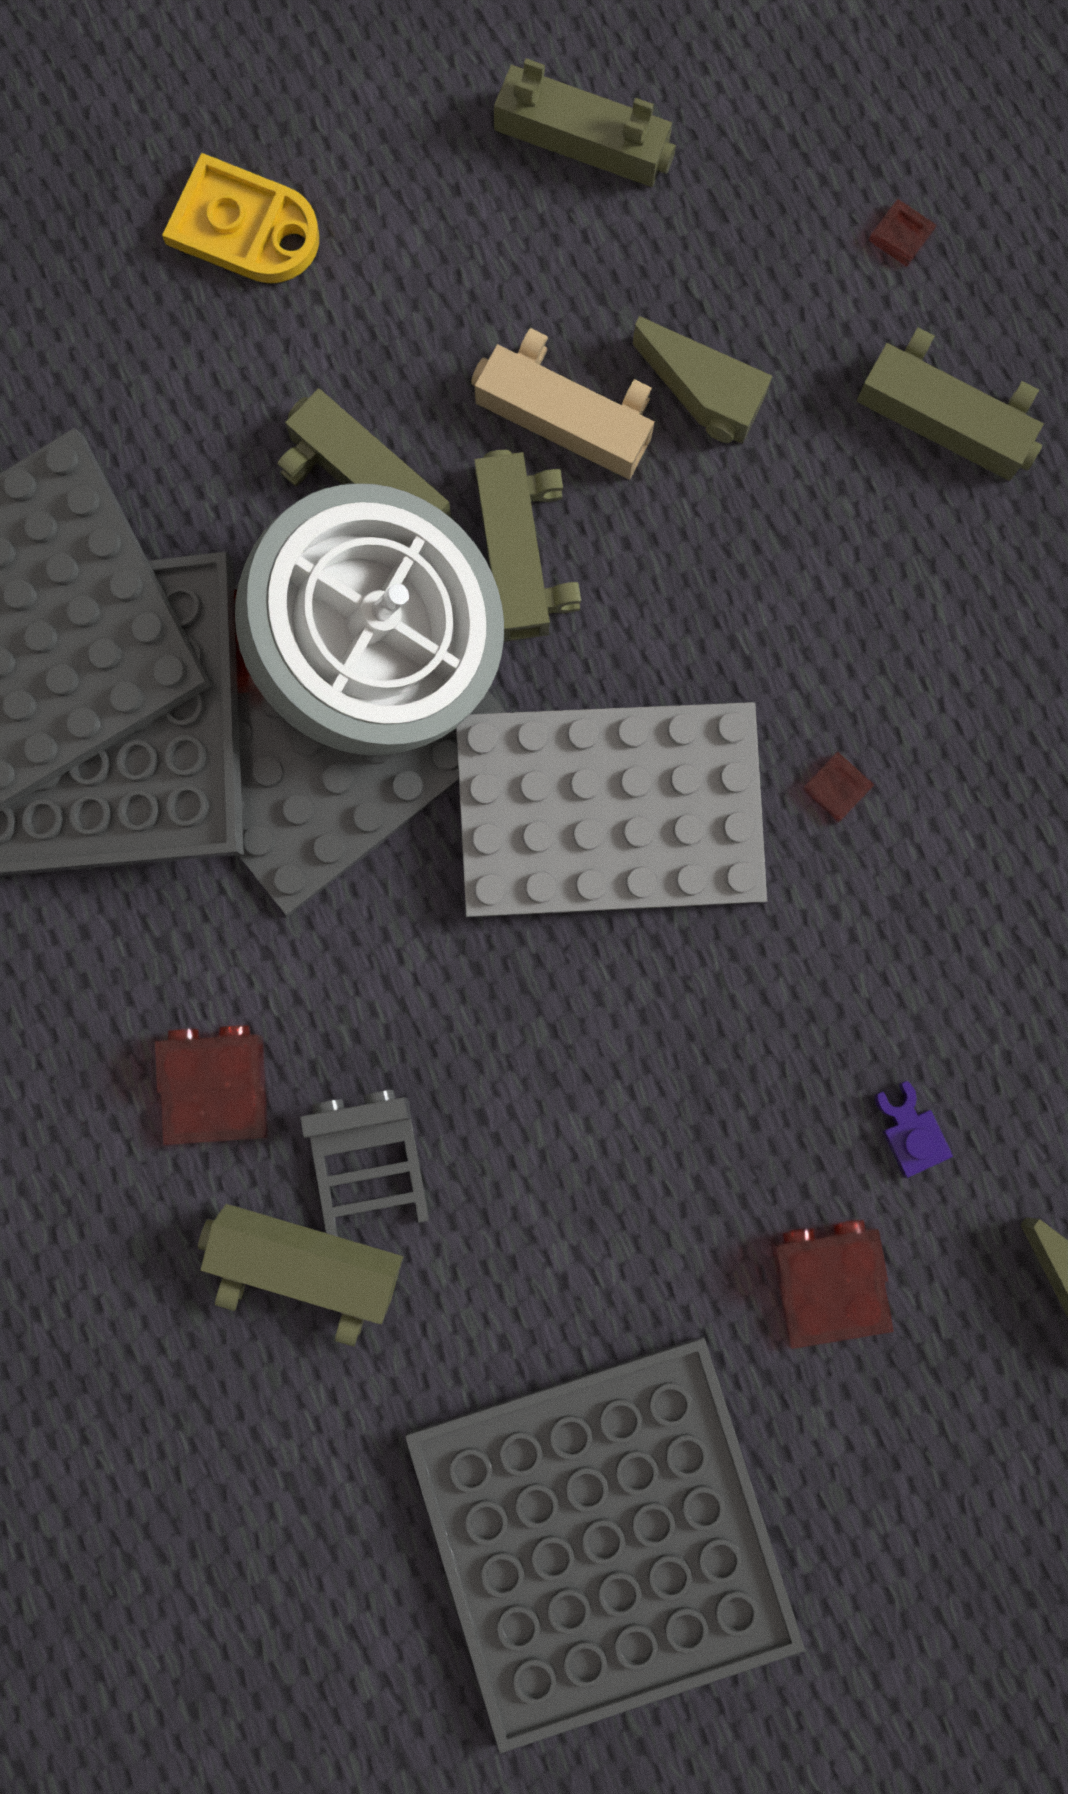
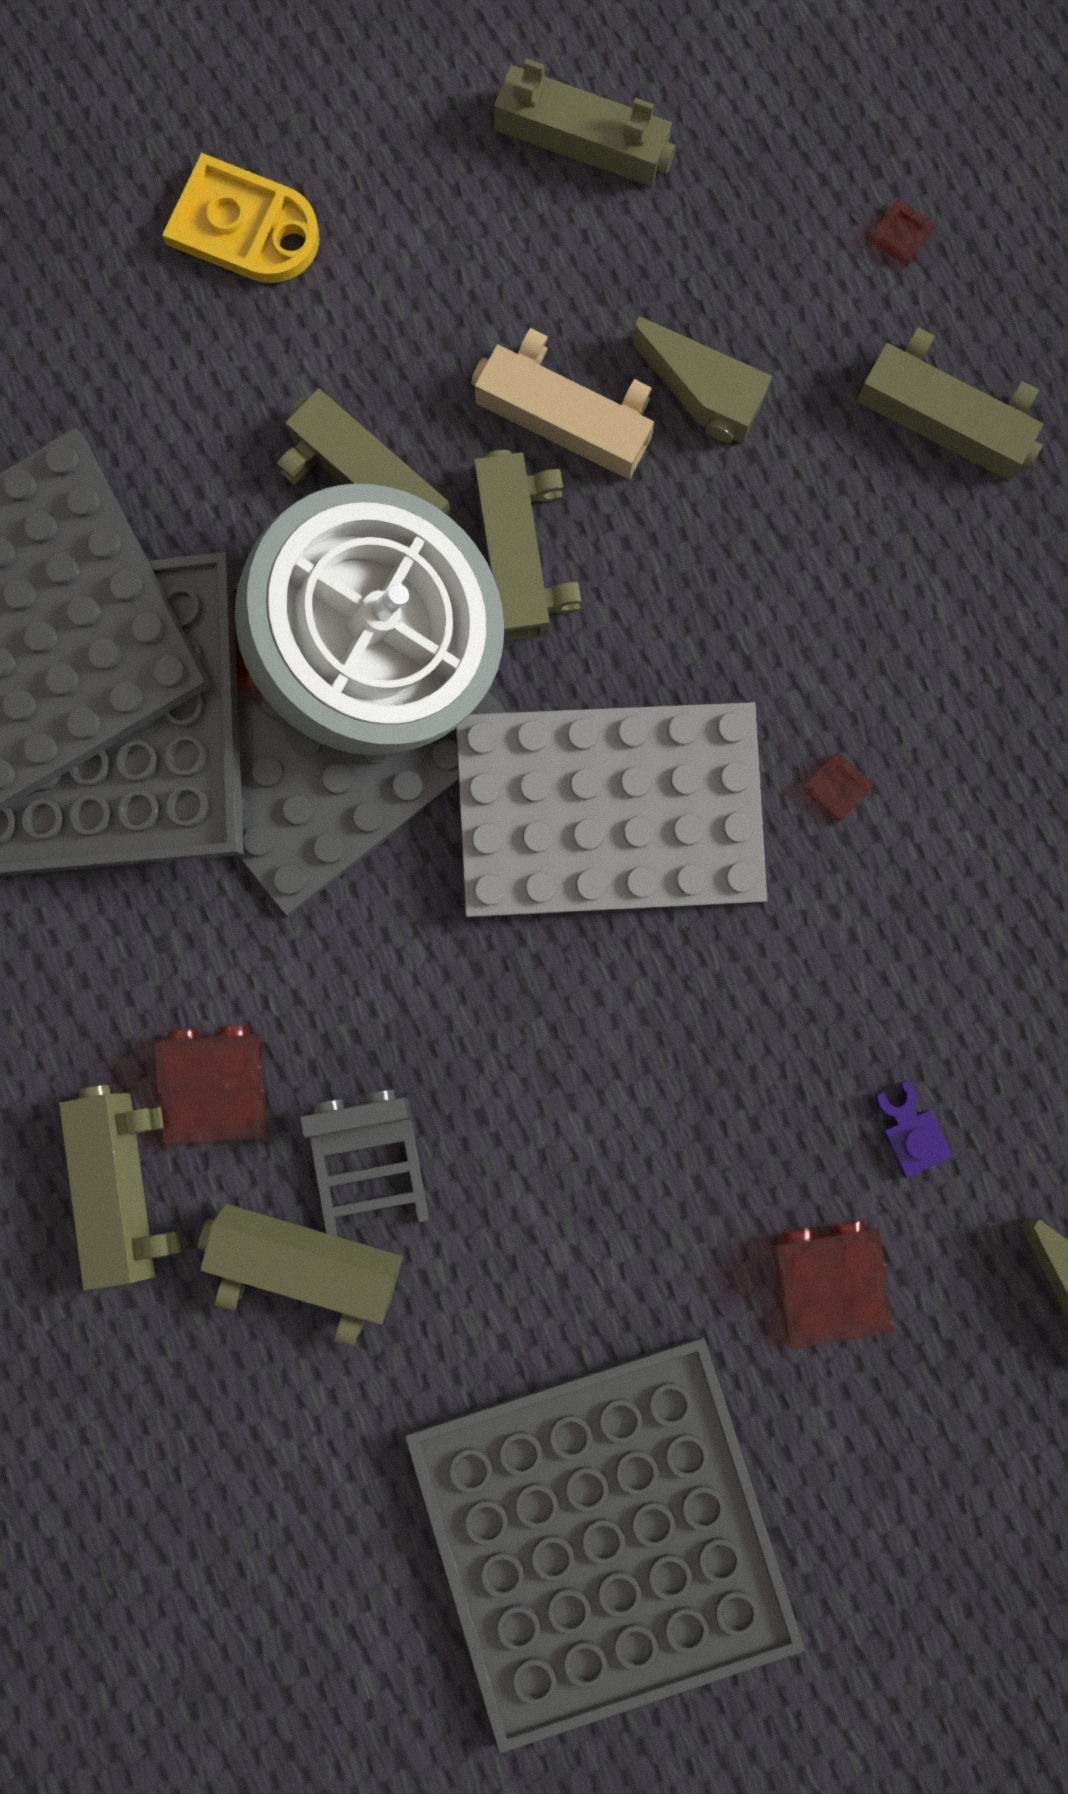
none -> olive brick [59,1085,181,1291]

